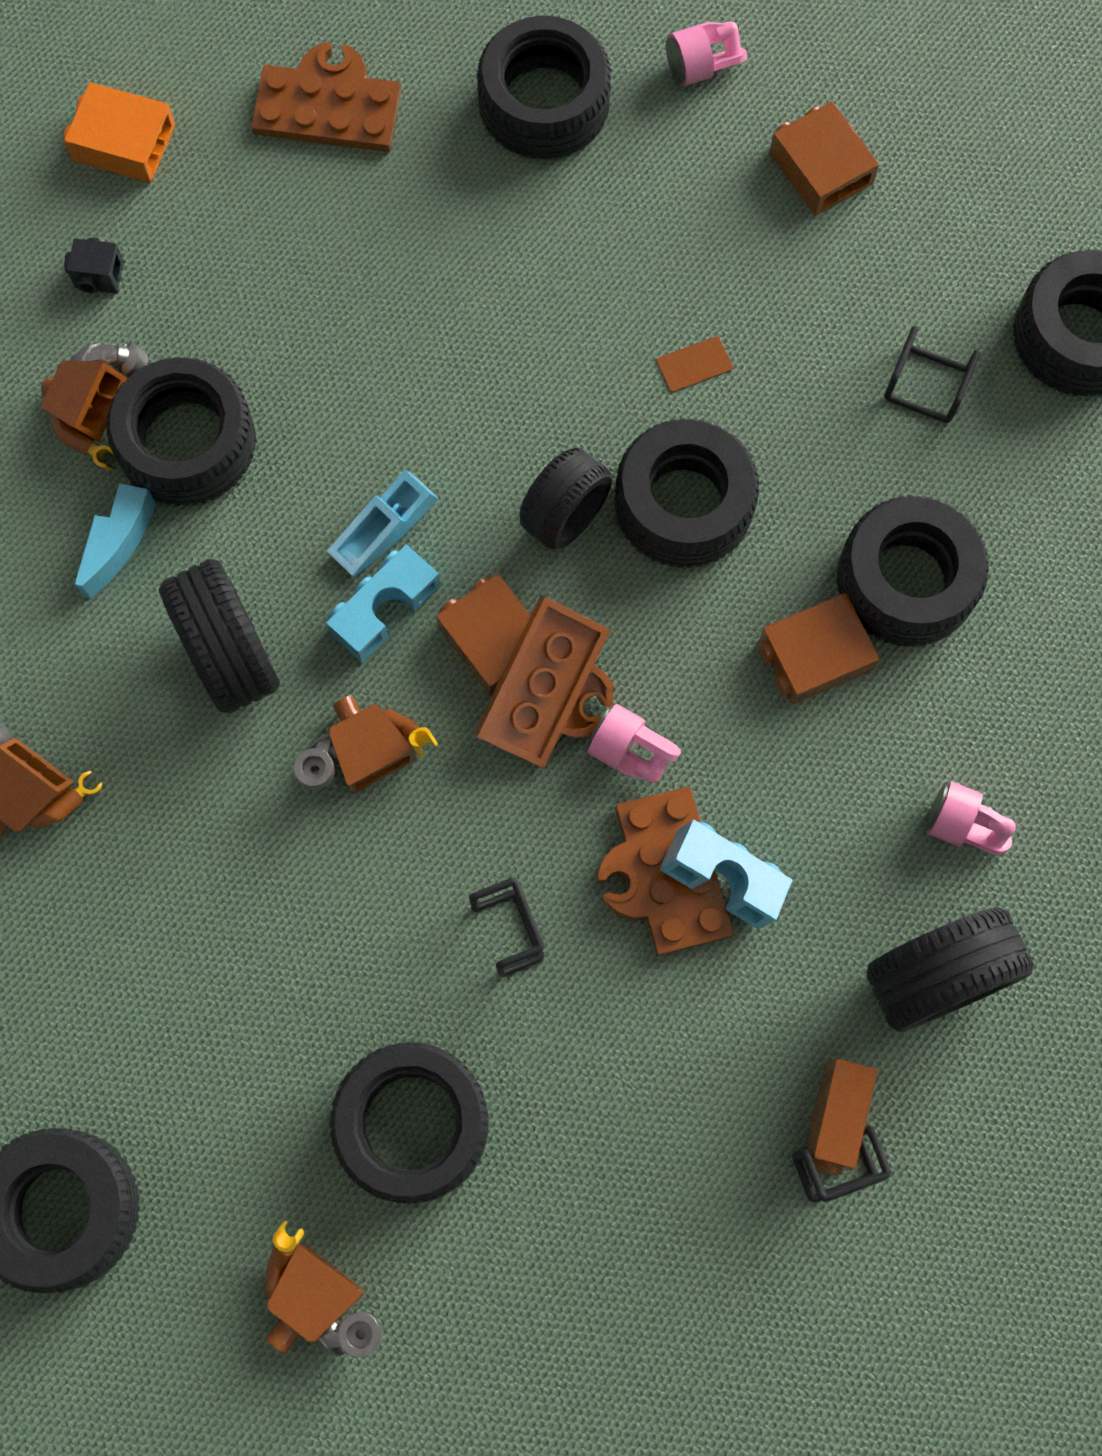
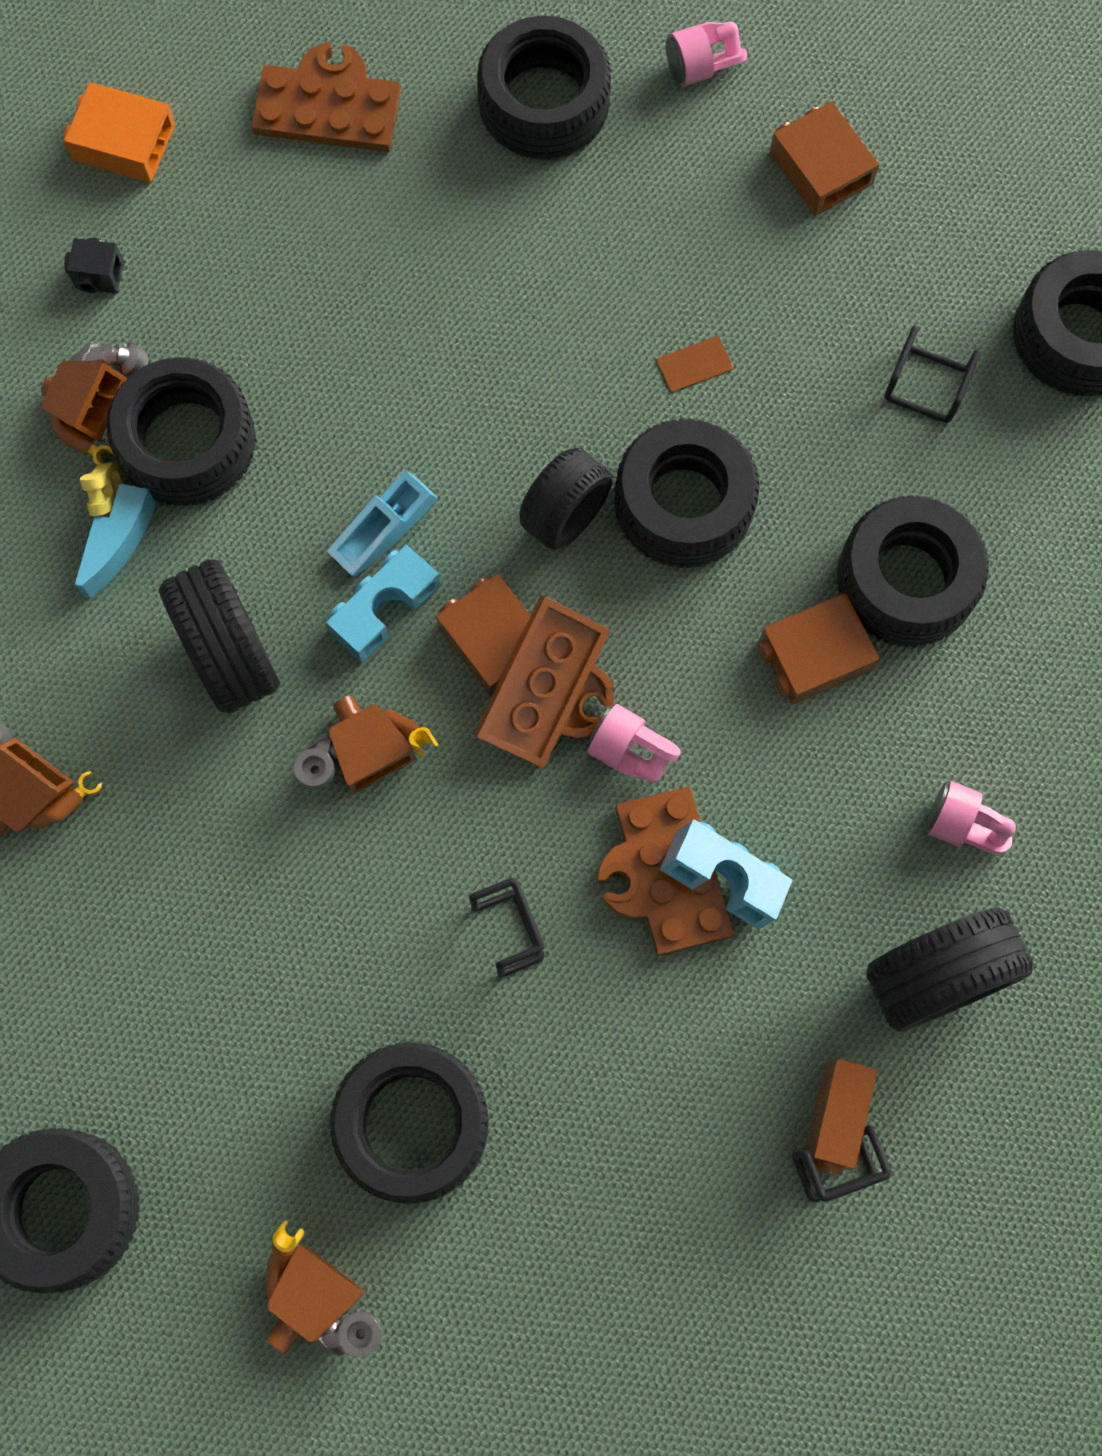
none -> light yellow plate [80,462,123,516]

